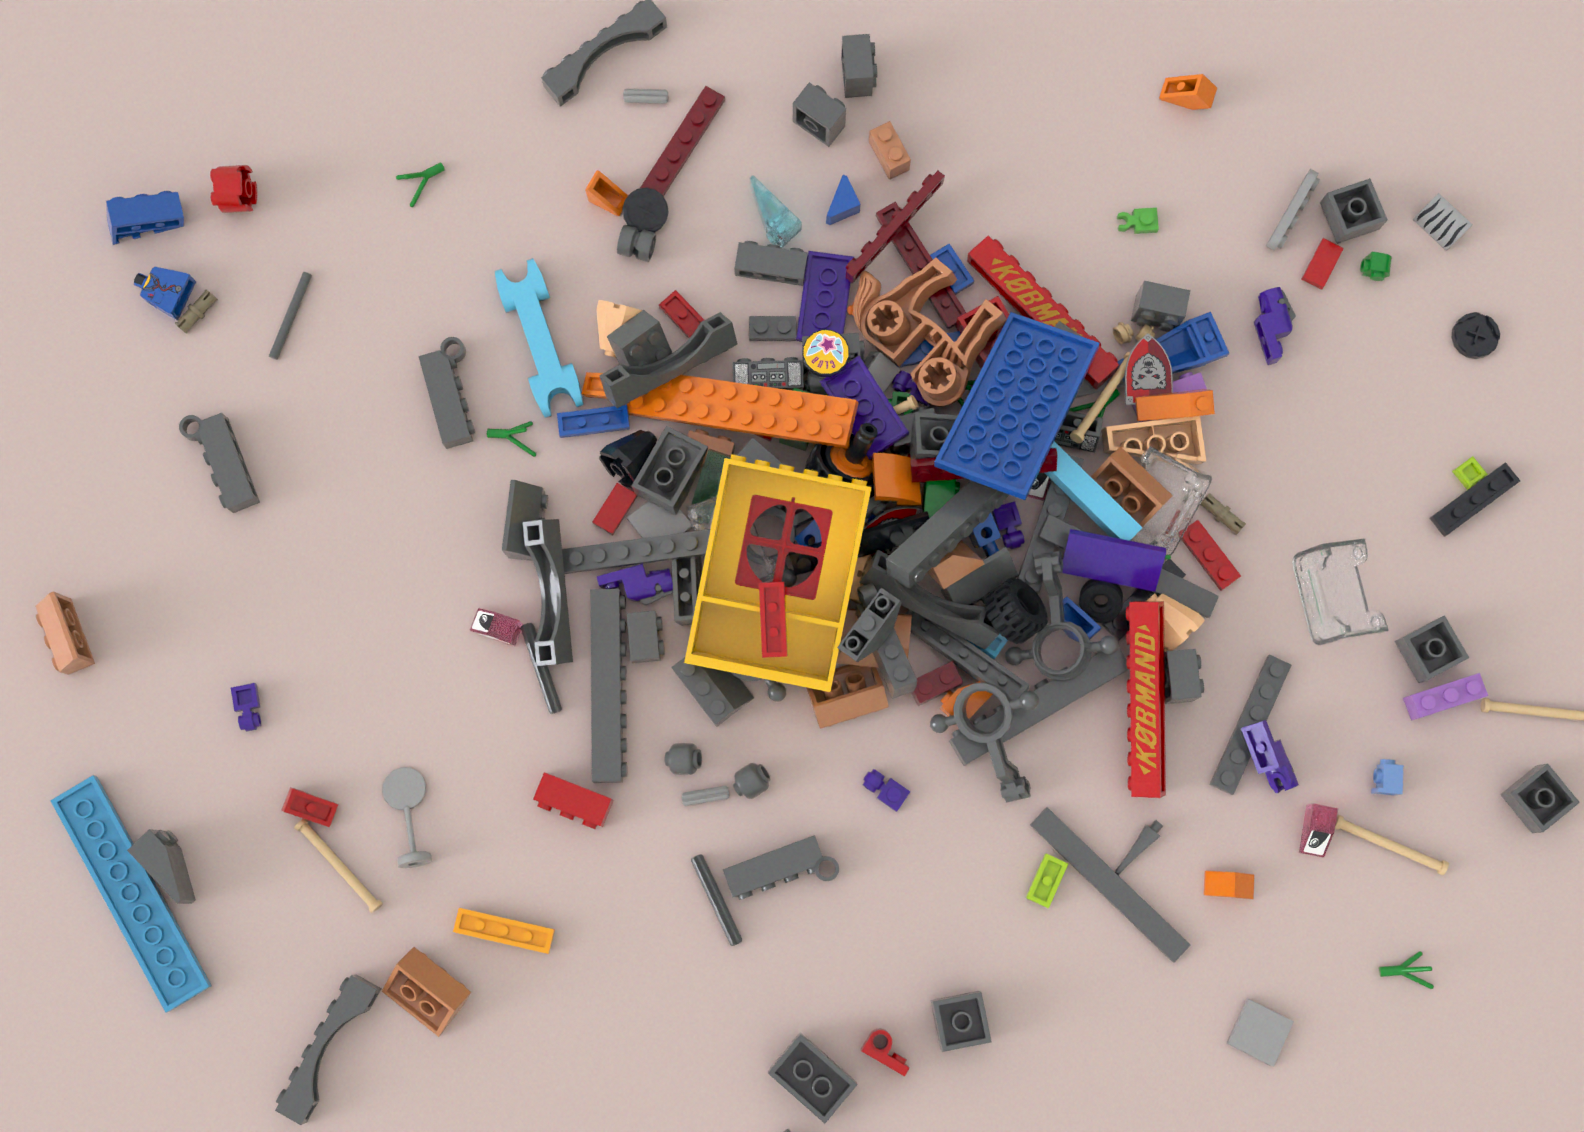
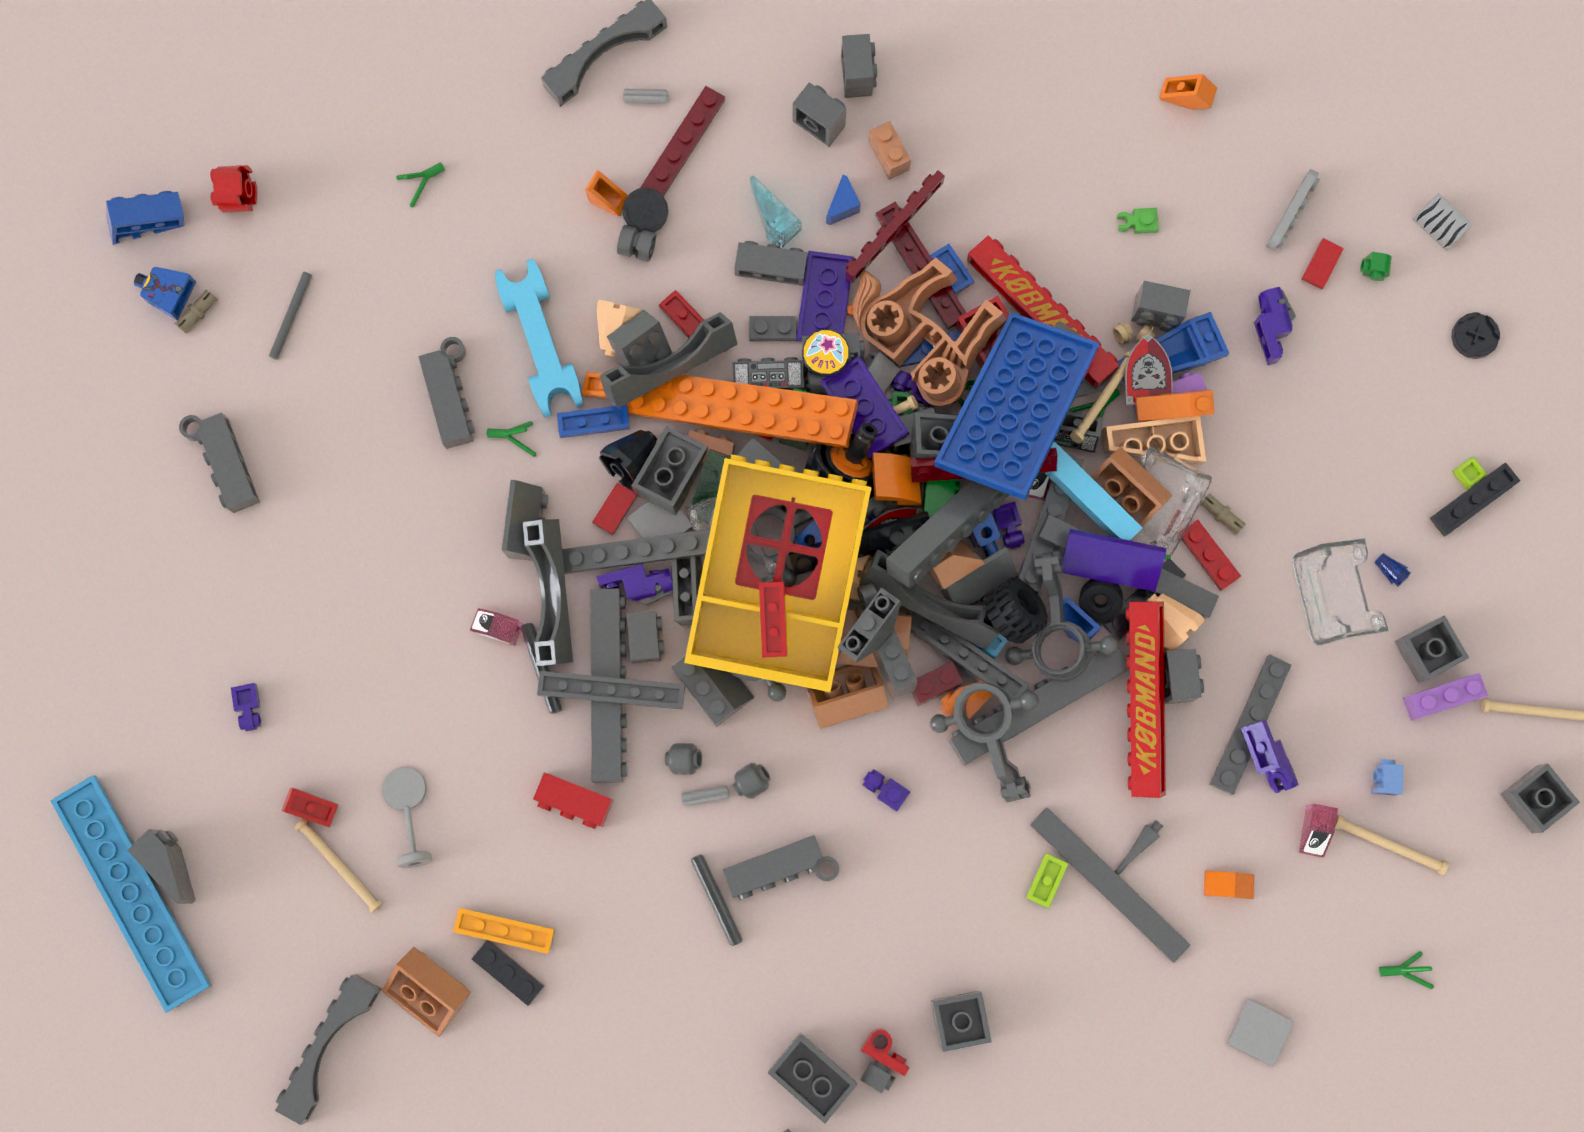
nougat slope [35,591,95,675] -> none
dark grey brick [1320,178,1388,244] -> none
none -> black plate [472,940,544,1006]
none -> dark grey plate [537,671,685,710]
none -> dark grey plate [860,1060,895,1093]
none -> clear blue cone [1374,553,1411,587]

